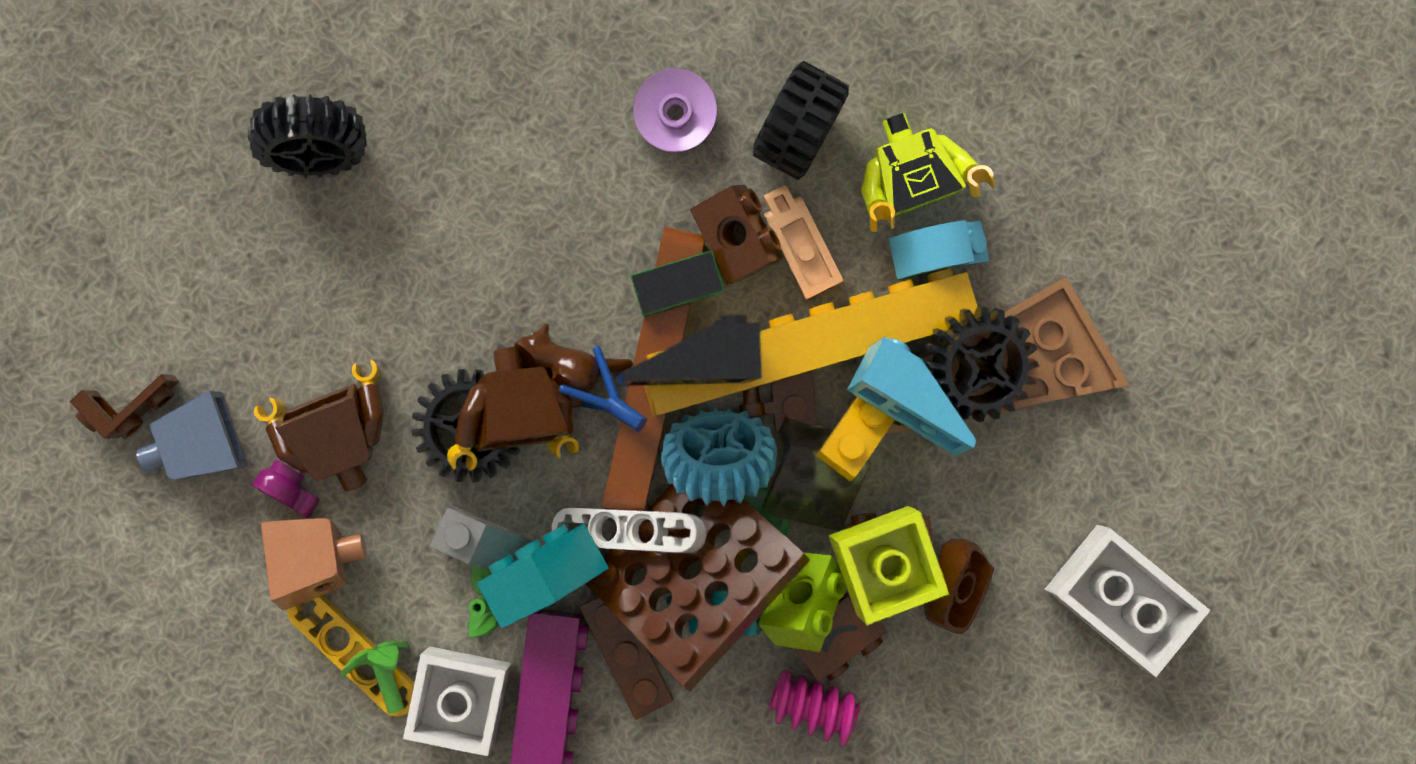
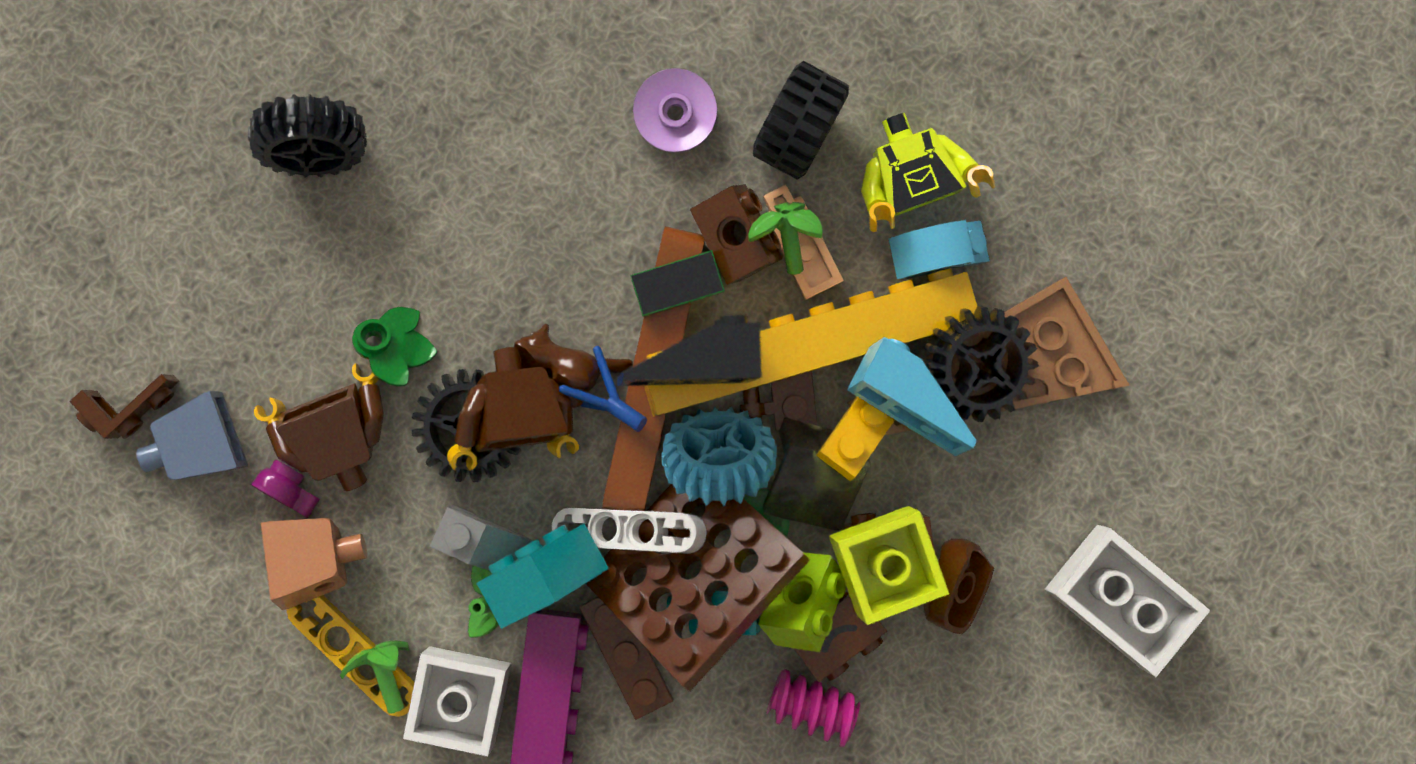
none -> green plate [352,307,437,386]
none -> bright green plant [748,202,823,275]

